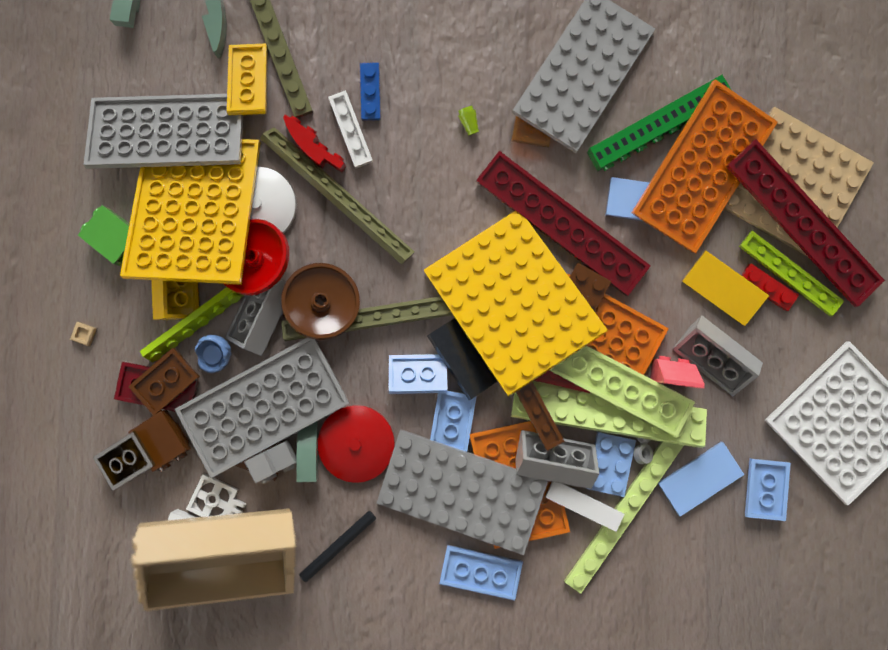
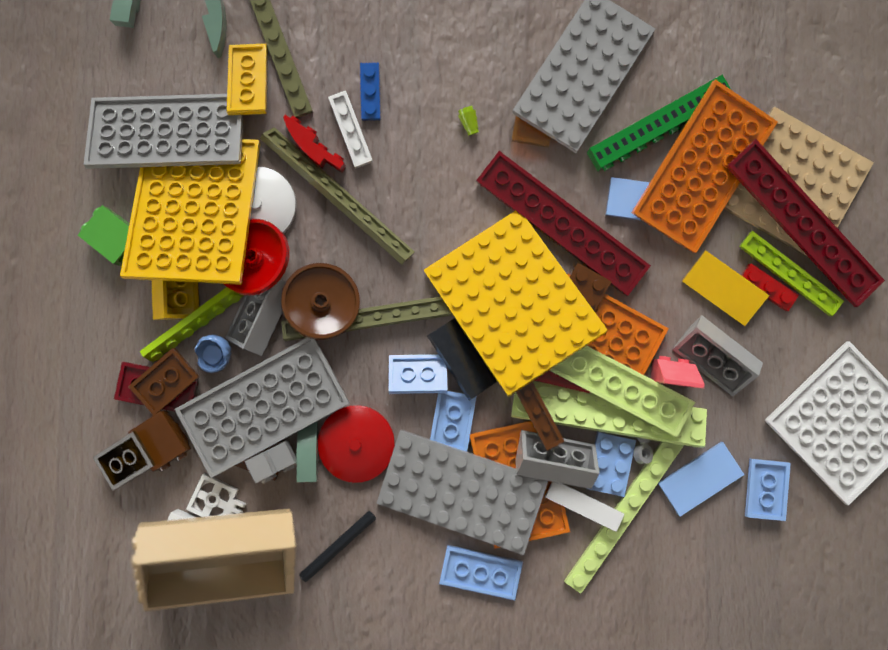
tan tile [70,322,97,346] -> none

